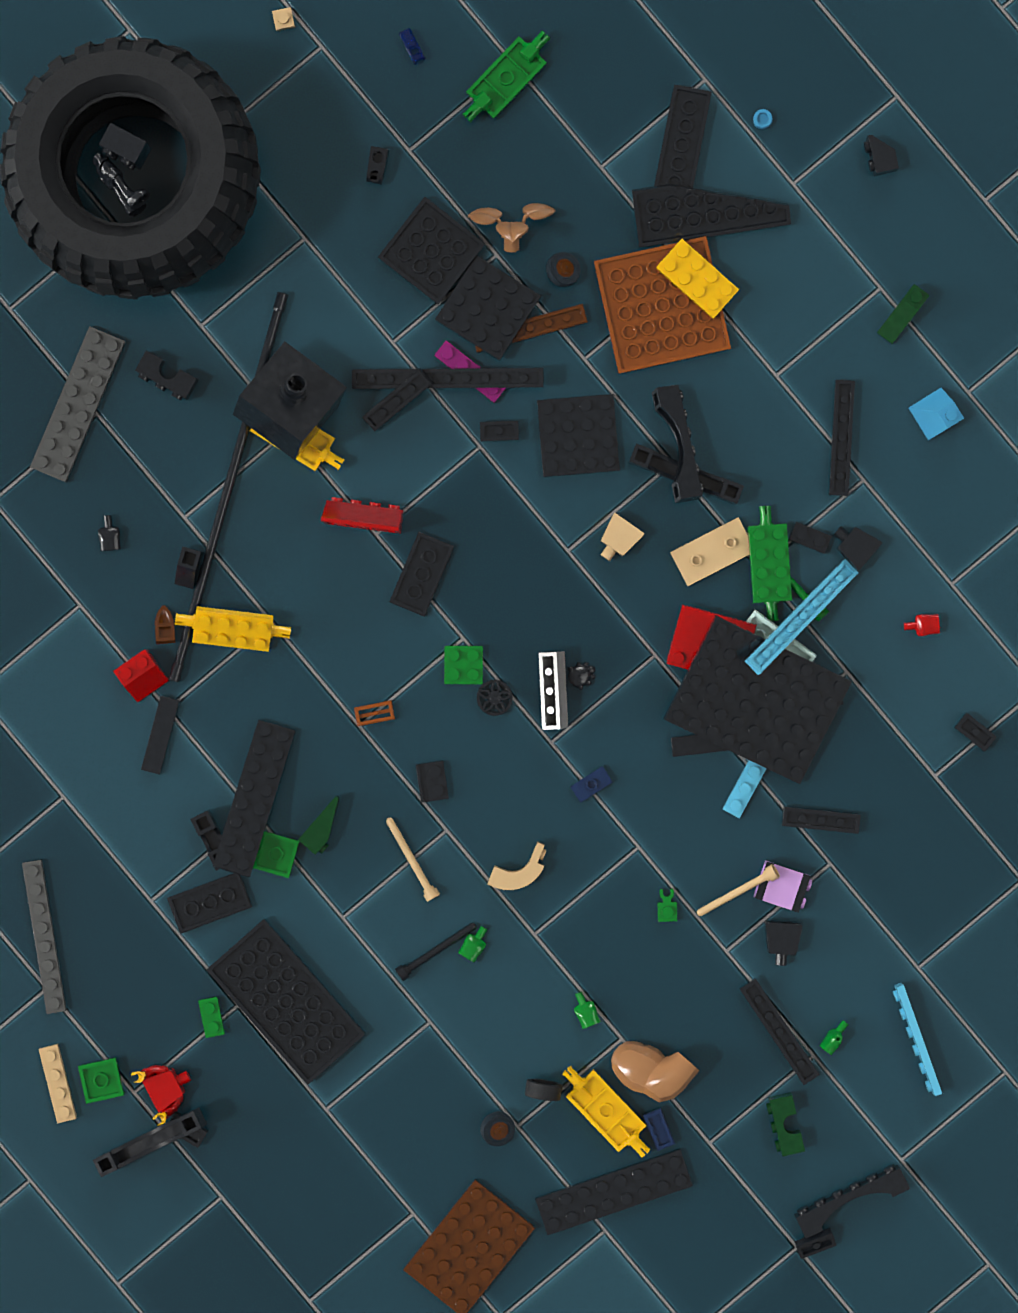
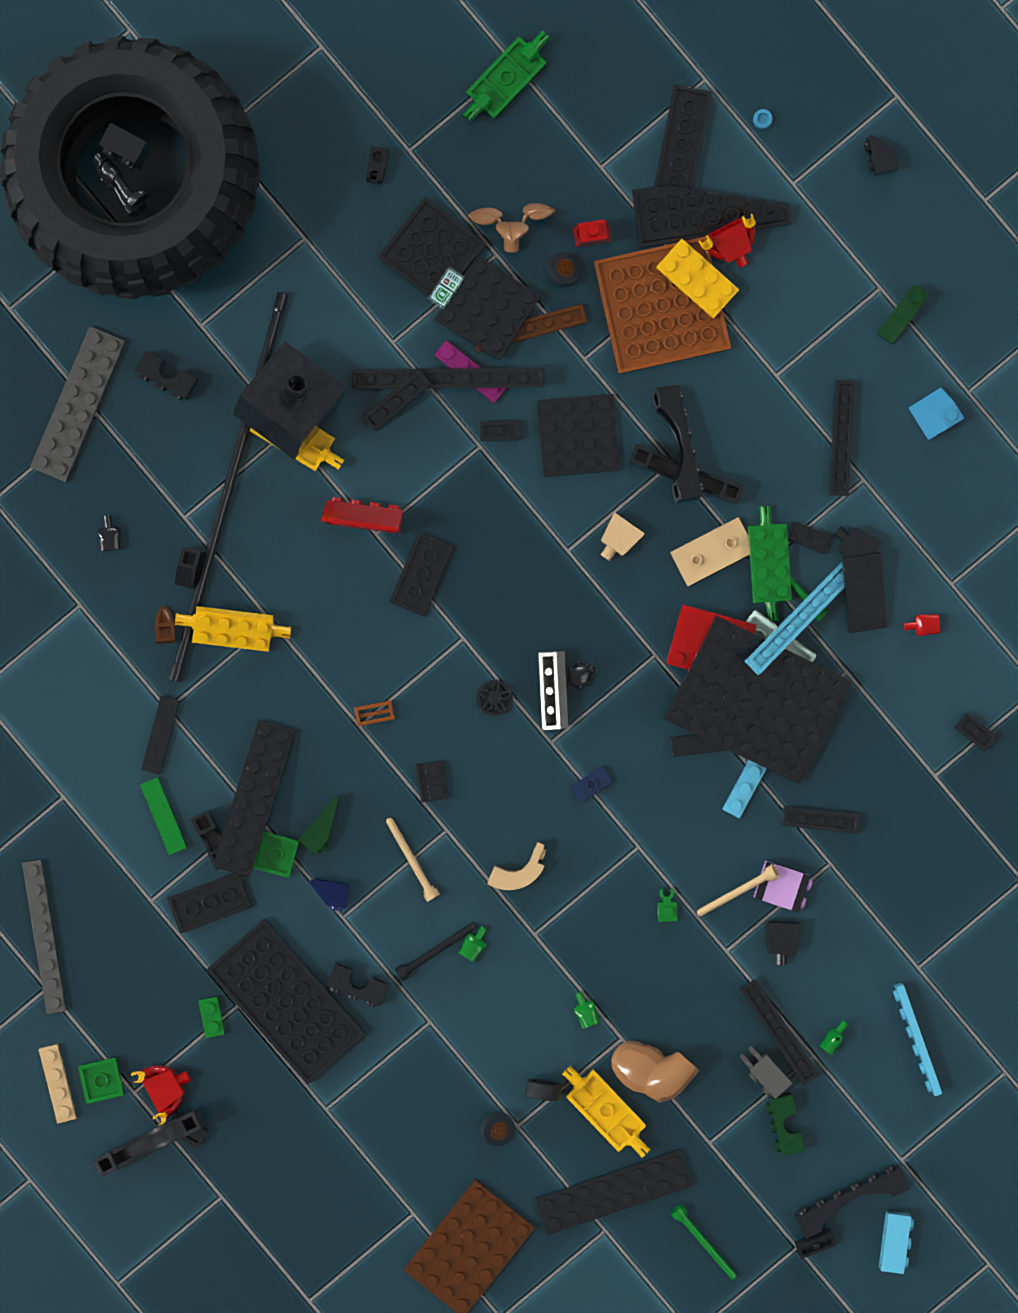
red slope [113,649,169,702] -> none
tan plate [272,7,295,31] -> none
clear blue bar [399,28,426,65] -> none
green plate [444,646,483,684] -> none
dark blue plate [643,1108,675,1151] -> none
none -> green tile [140,777,188,855]
none -> clear blue slope [311,878,350,911]
none -> black arch [326,962,389,1008]
none -> clear light blue tile [428,266,465,309]
none -> red torso [573,220,612,248]
none -> green piece [671,1204,737,1280]
none -> red torso [699,214,756,268]
none -> dark grey hinge [740,1046,792,1099]
none -> black tile [842,552,887,633]
none -> medium azure brick [879,1210,914,1274]

